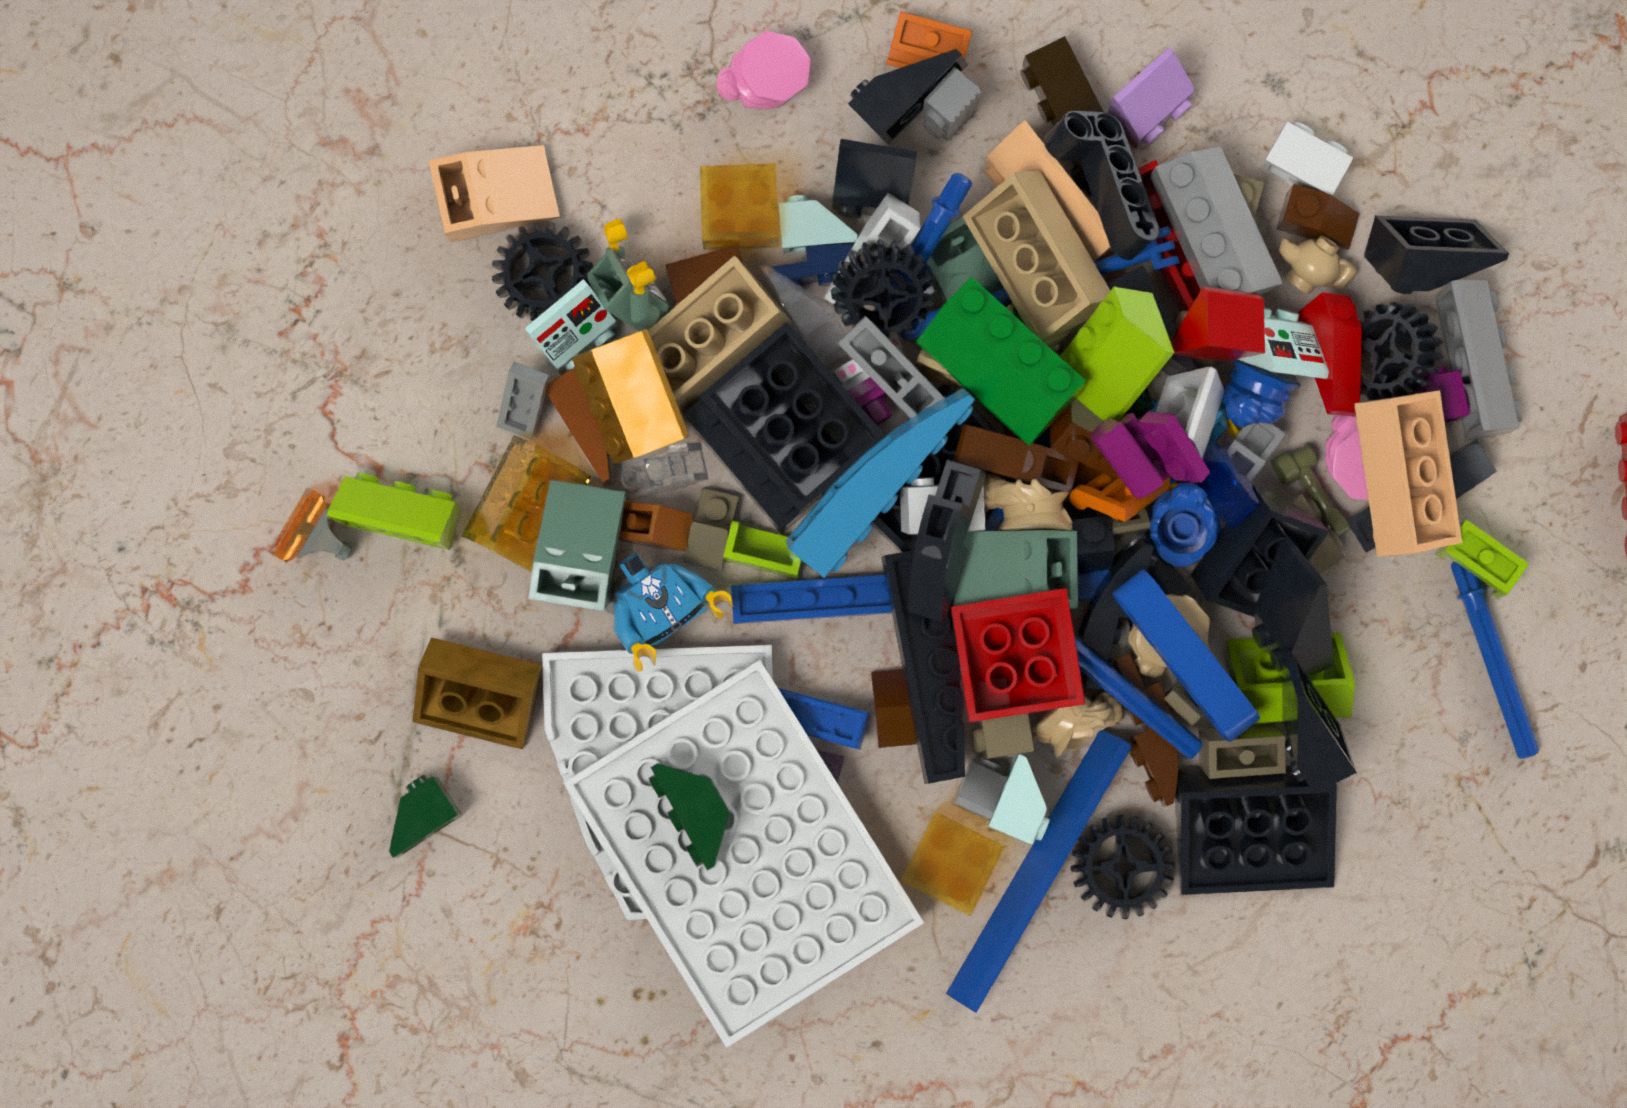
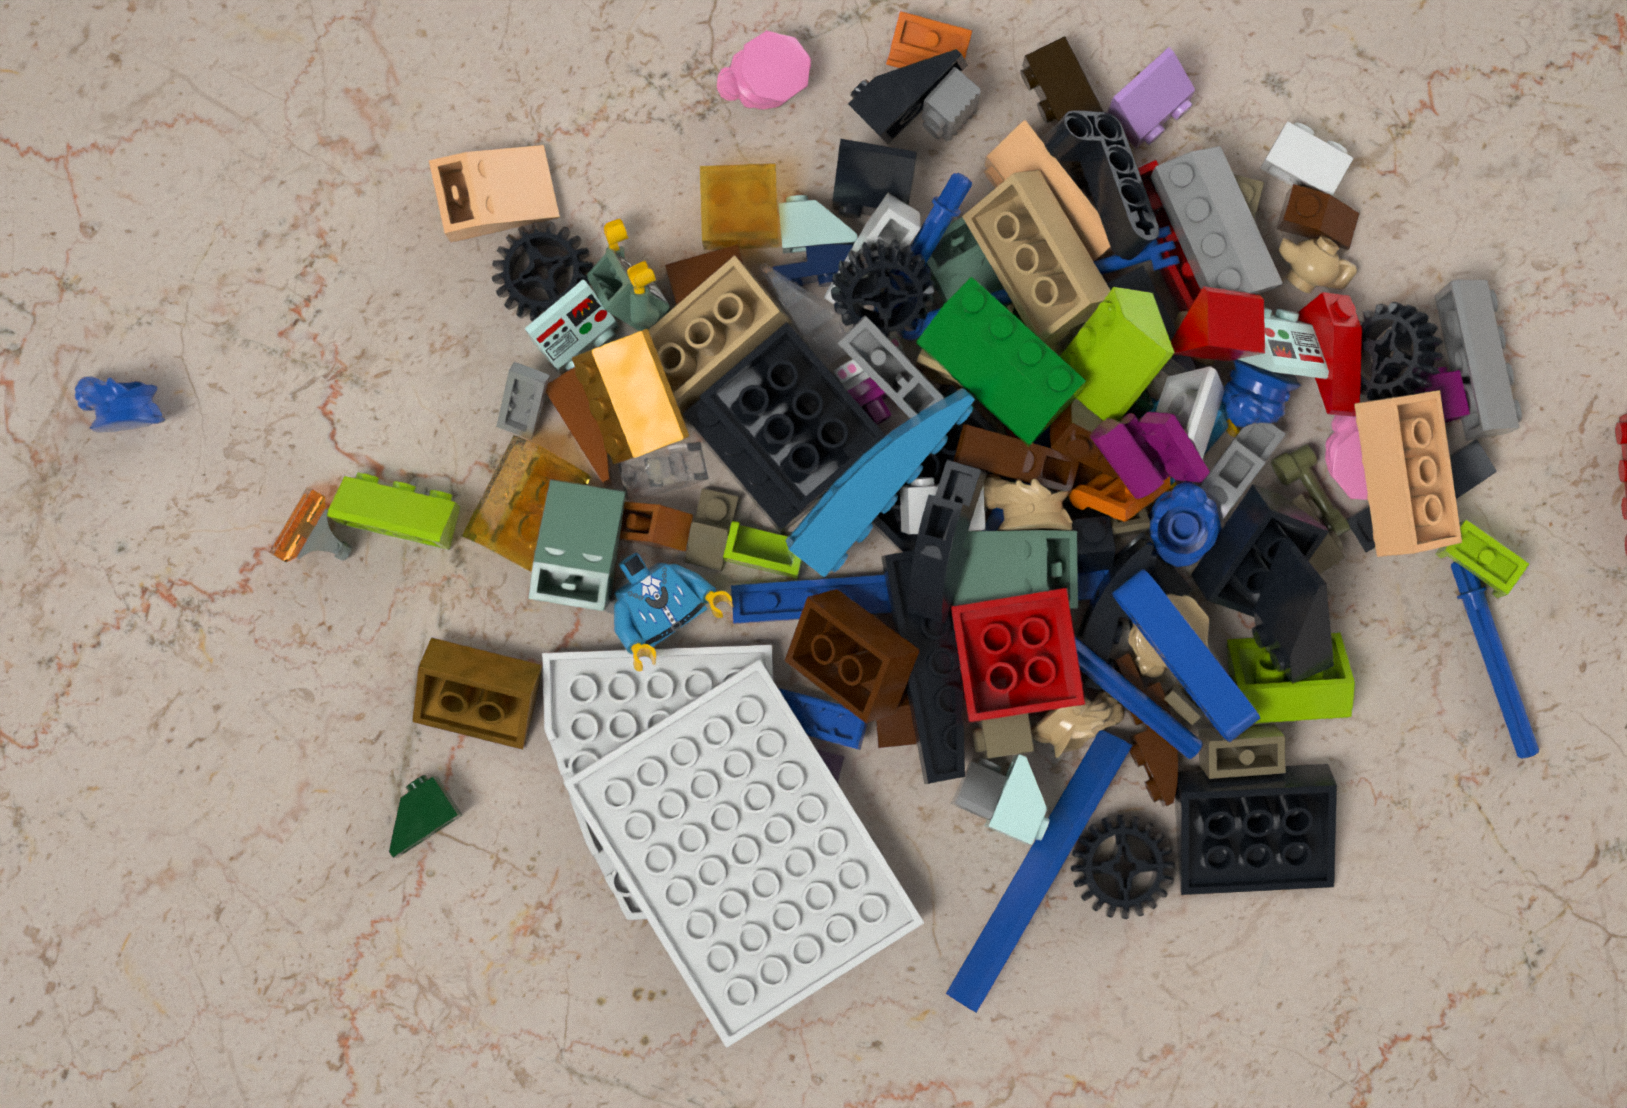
dark green slope [648,763,730,871] -> none
clear yellow piece [899,812,1005,916] -> none
clear blue slope [1197,441,1260,529] -> none
black slope [1282,648,1357,793] -> none
black slope [1364,215,1509,294] -> none
none -> blue piece [74,376,166,433]
none -> reddish brown brick [784,589,920,723]

